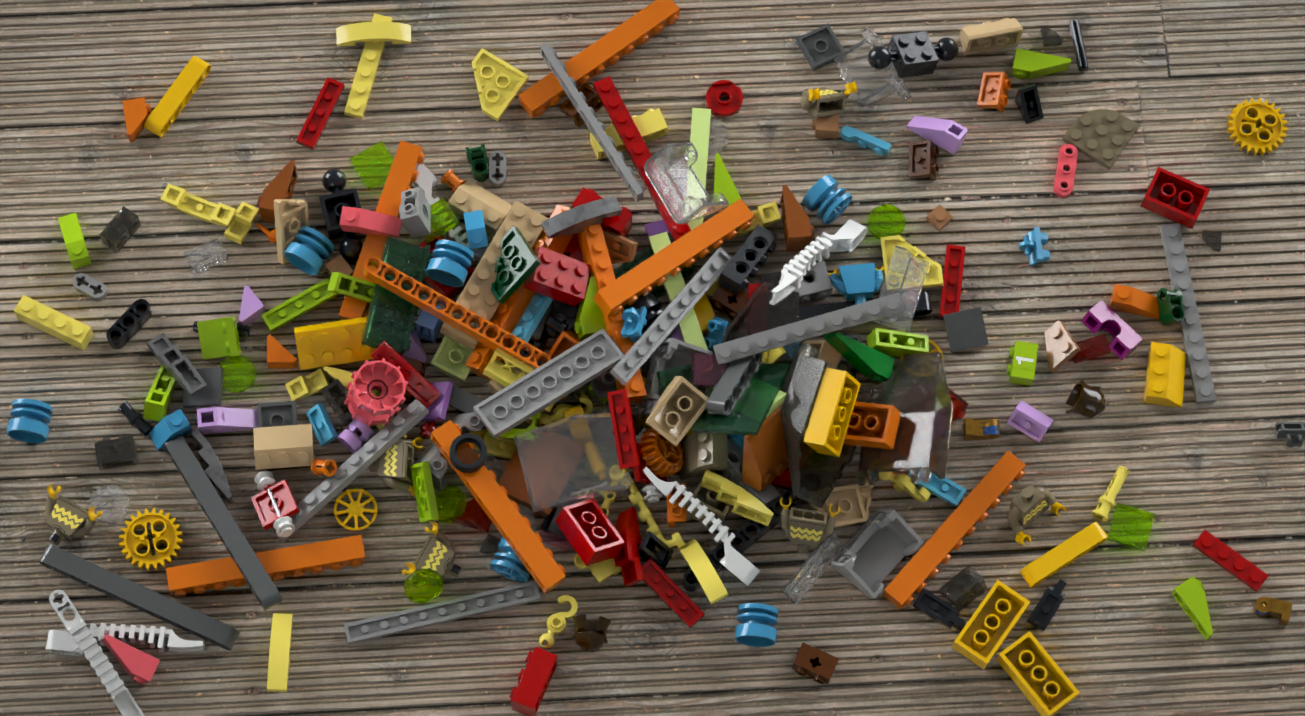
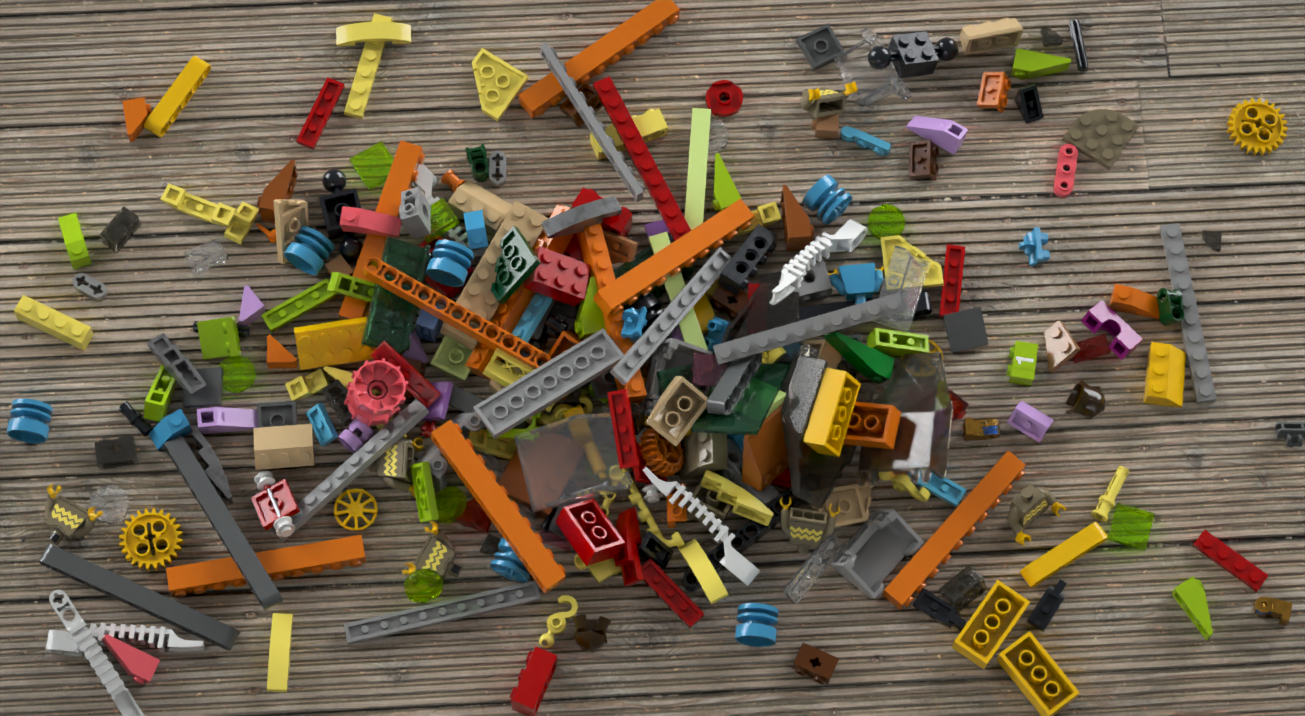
black beam [106,299,152,349] -> none
orange bush [311,458,337,477] -> none
black tyre [449,433,487,473] -> none
clear windscreen [644,142,729,224] -> none
medium nougat plate [926,204,953,231] -> none
red brick [1140,167,1210,229] -> none

